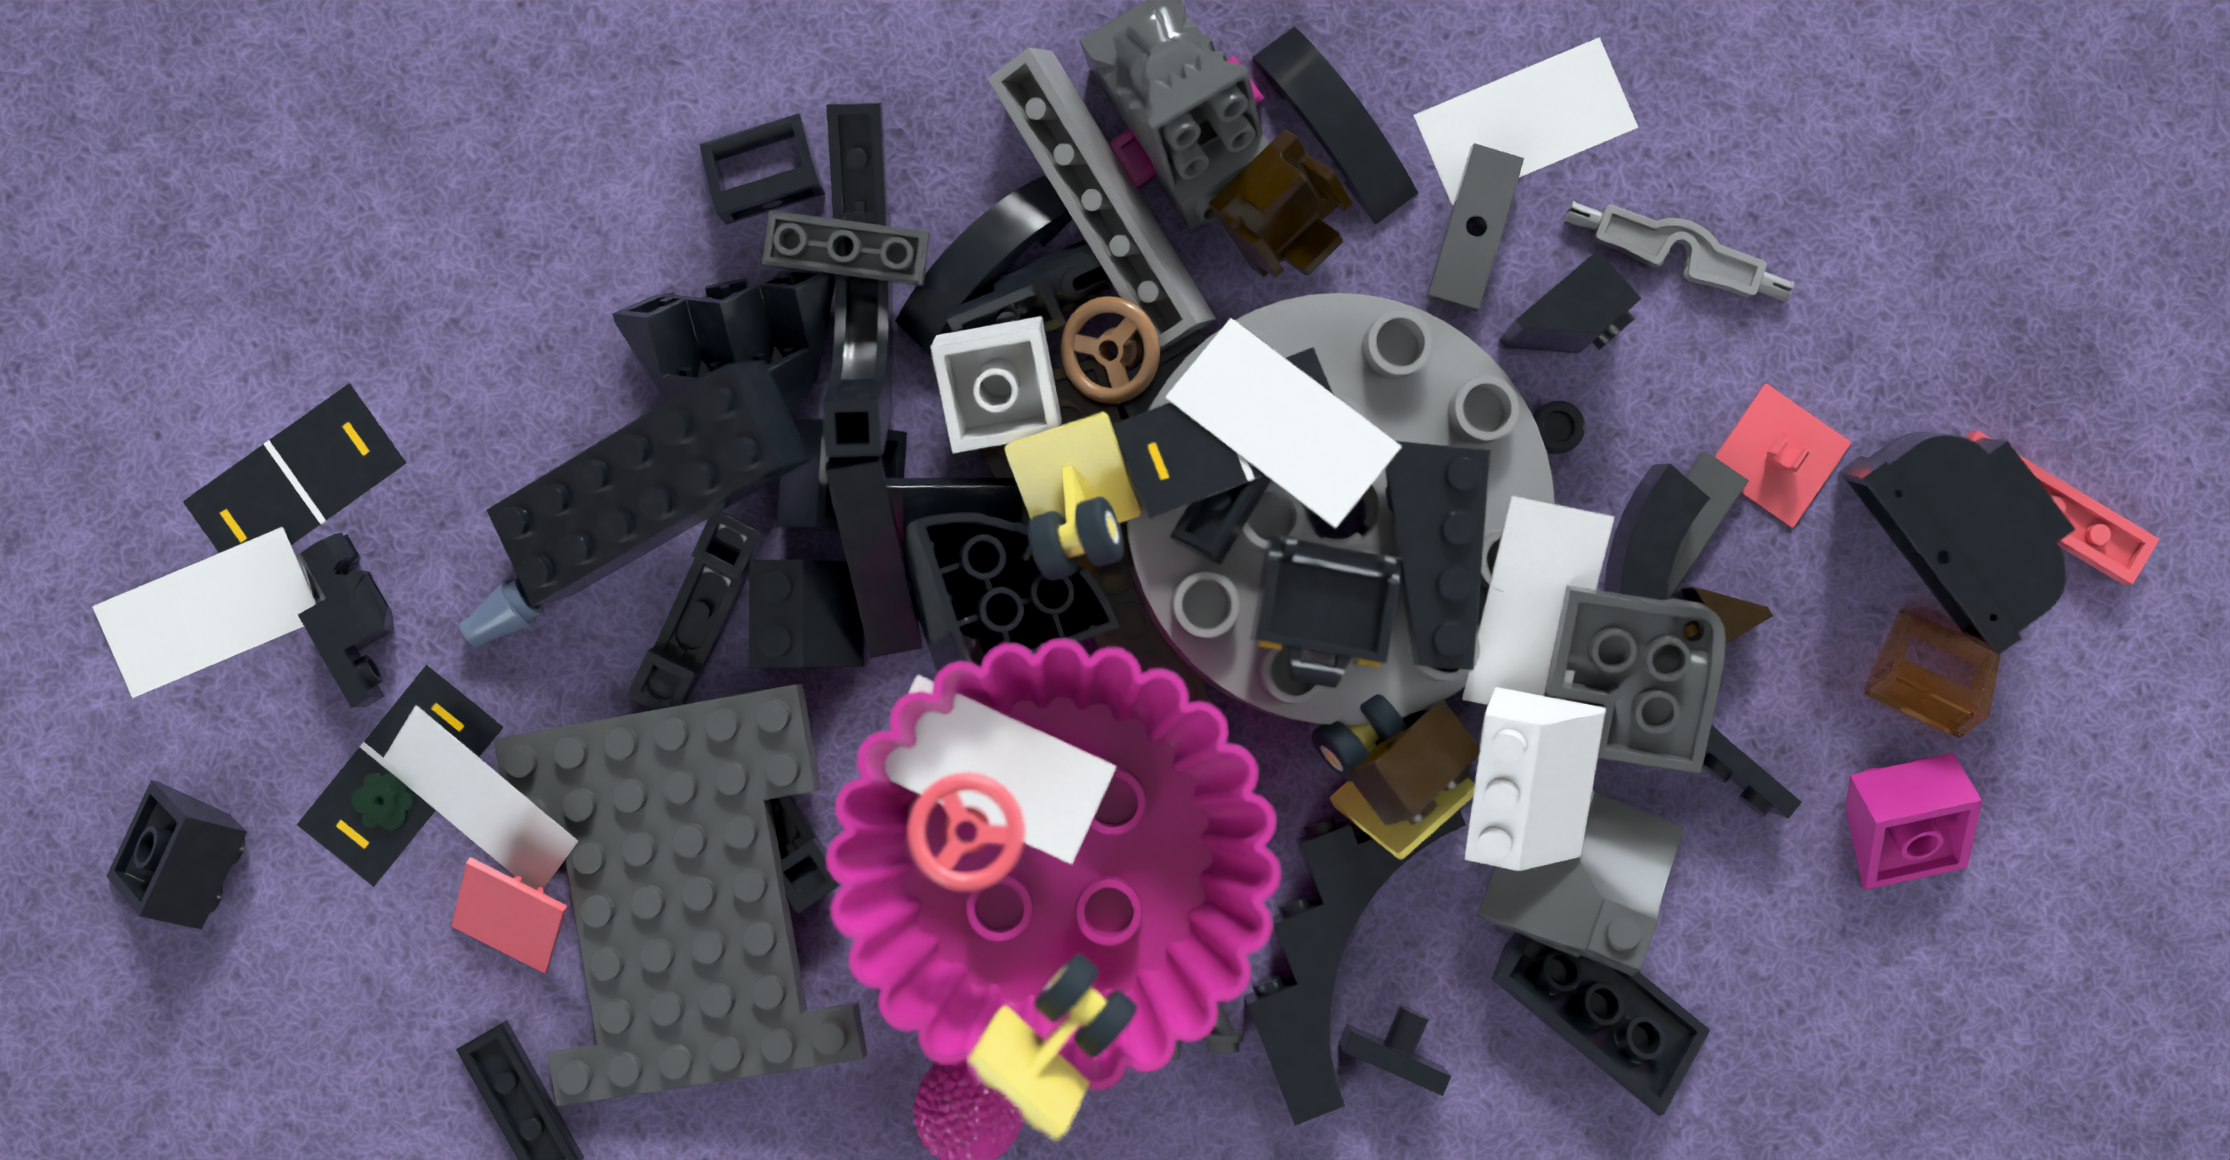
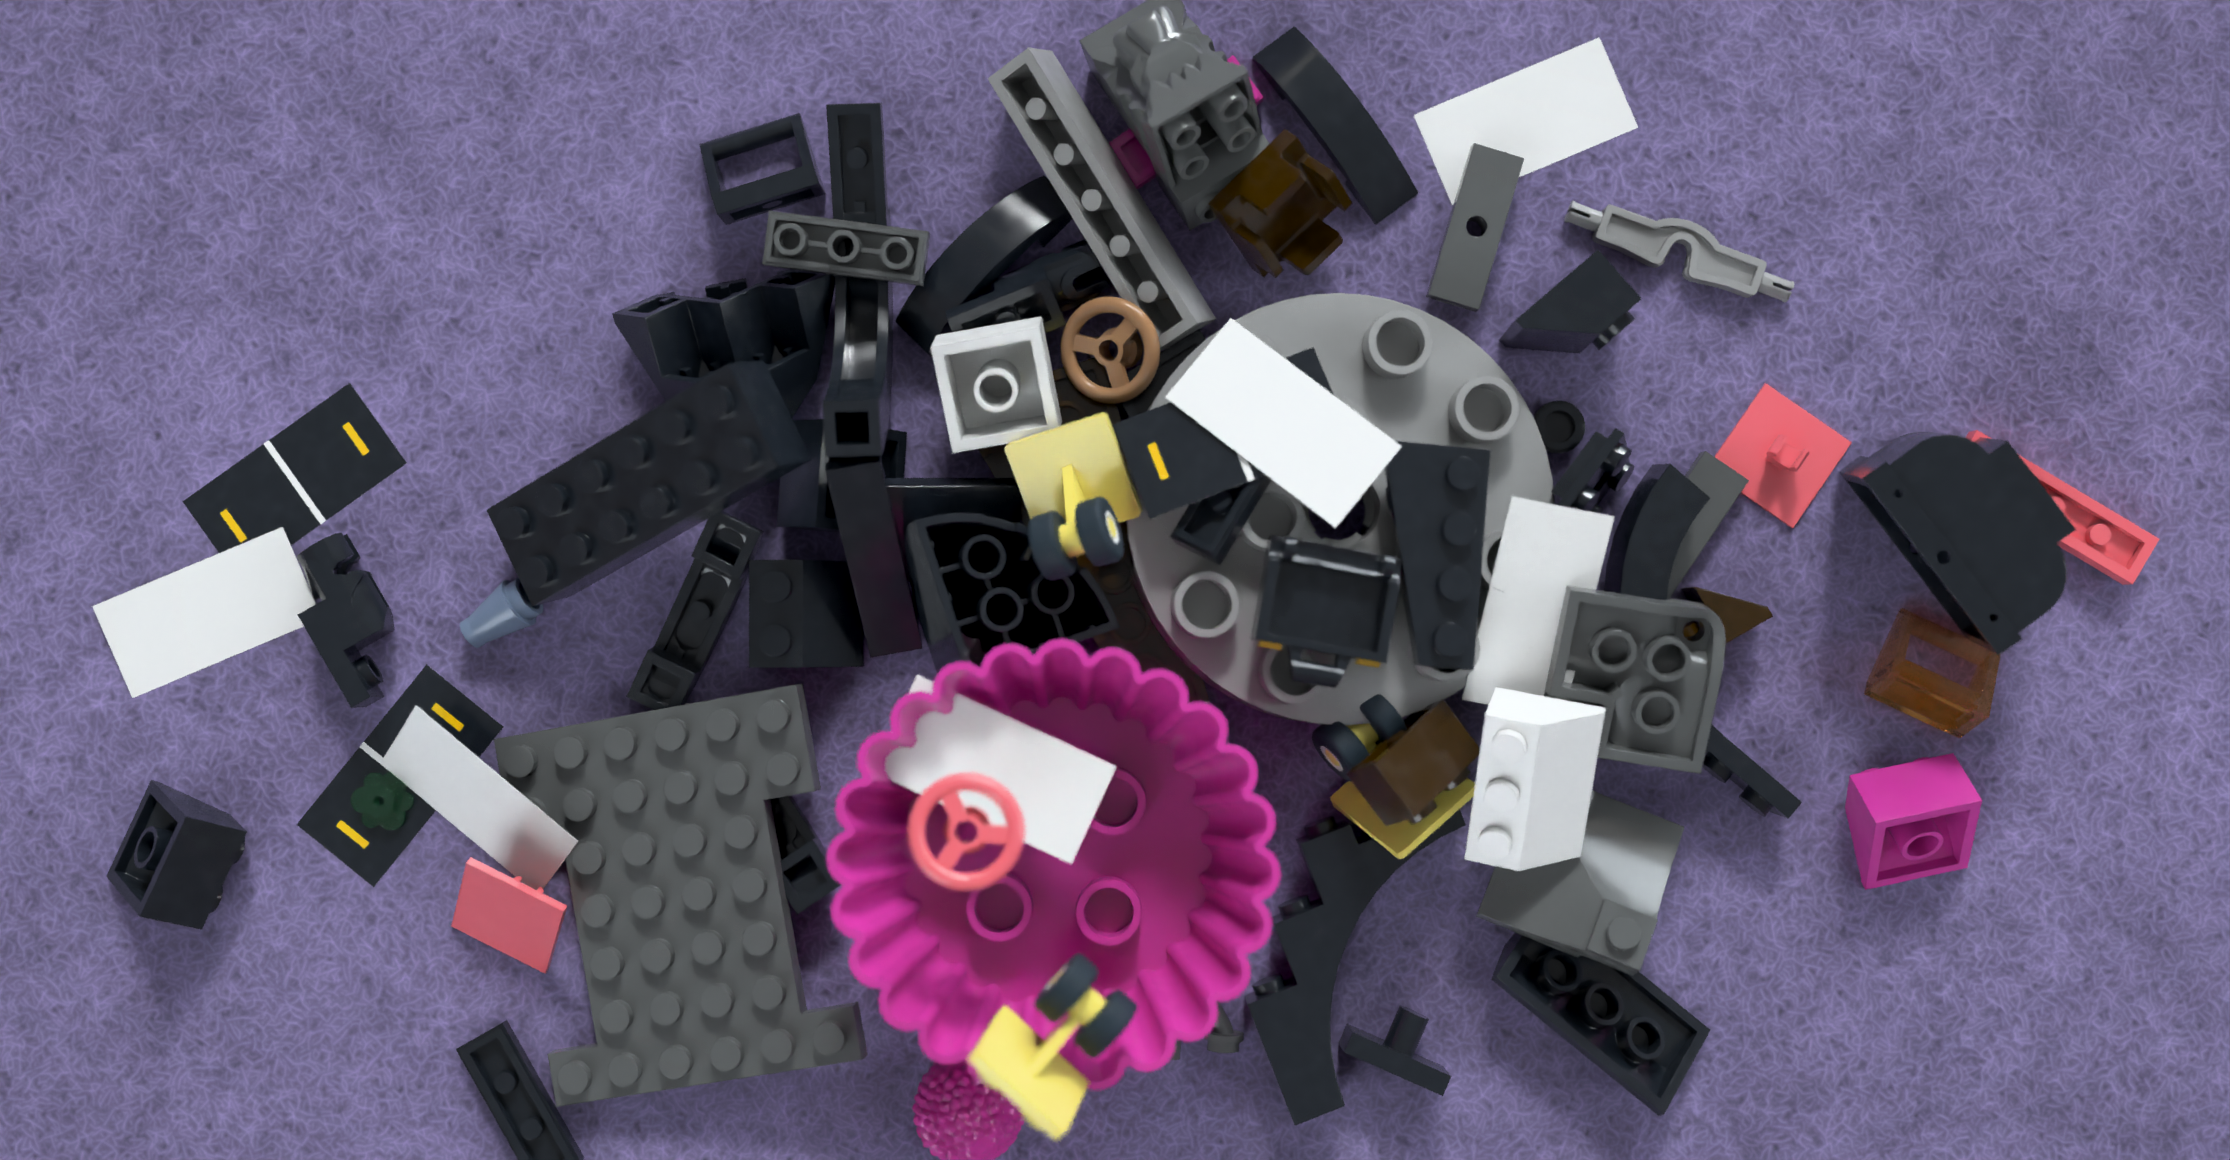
none -> black piece [1551,428,1634,514]

